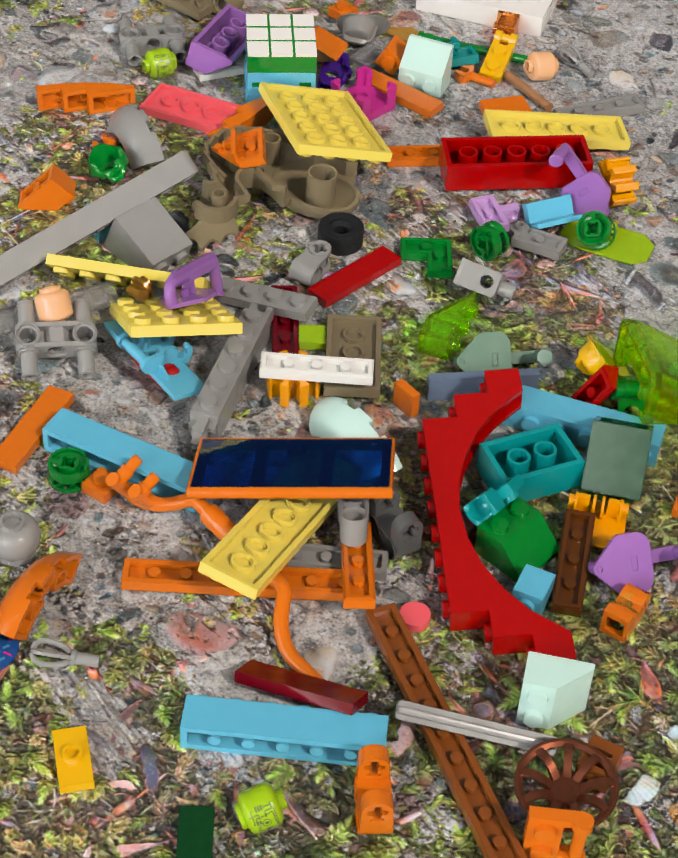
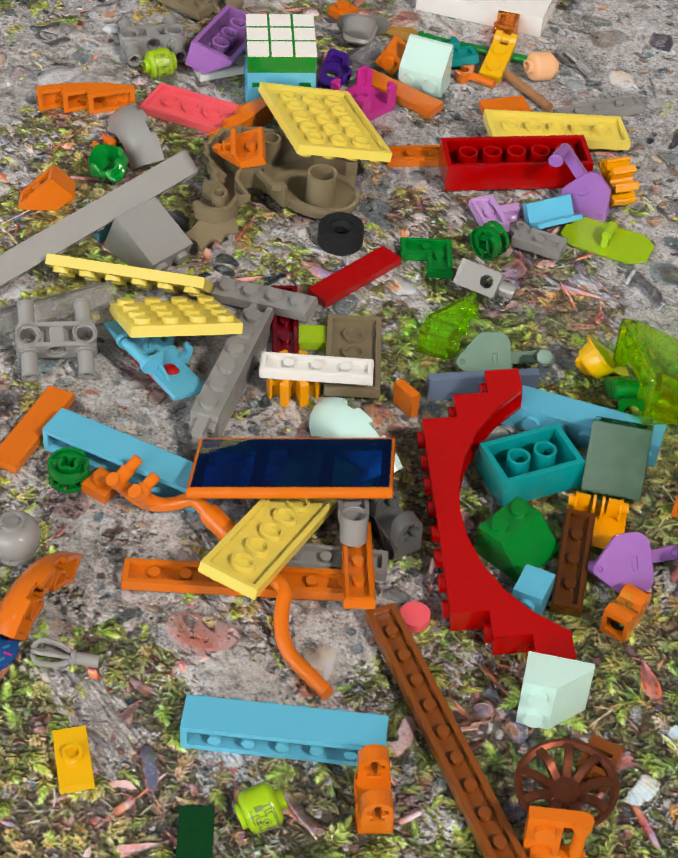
light nougat head [34,285,73,322] -> none
pearl gold plate [126,276,155,301] -> none
medium lavender piece [160,252,225,309] -> none
dark red tile [234,660,368,716] -> none
light grey piece [288,240,332,287] -> none
orange slope [315,26,349,62] -> none
light grey axle [395,699,558,756] -> none
teal plate [463,473,525,526] -> none
red slope [571,365,619,405] -> none
green wheel [576,211,616,251] -> none

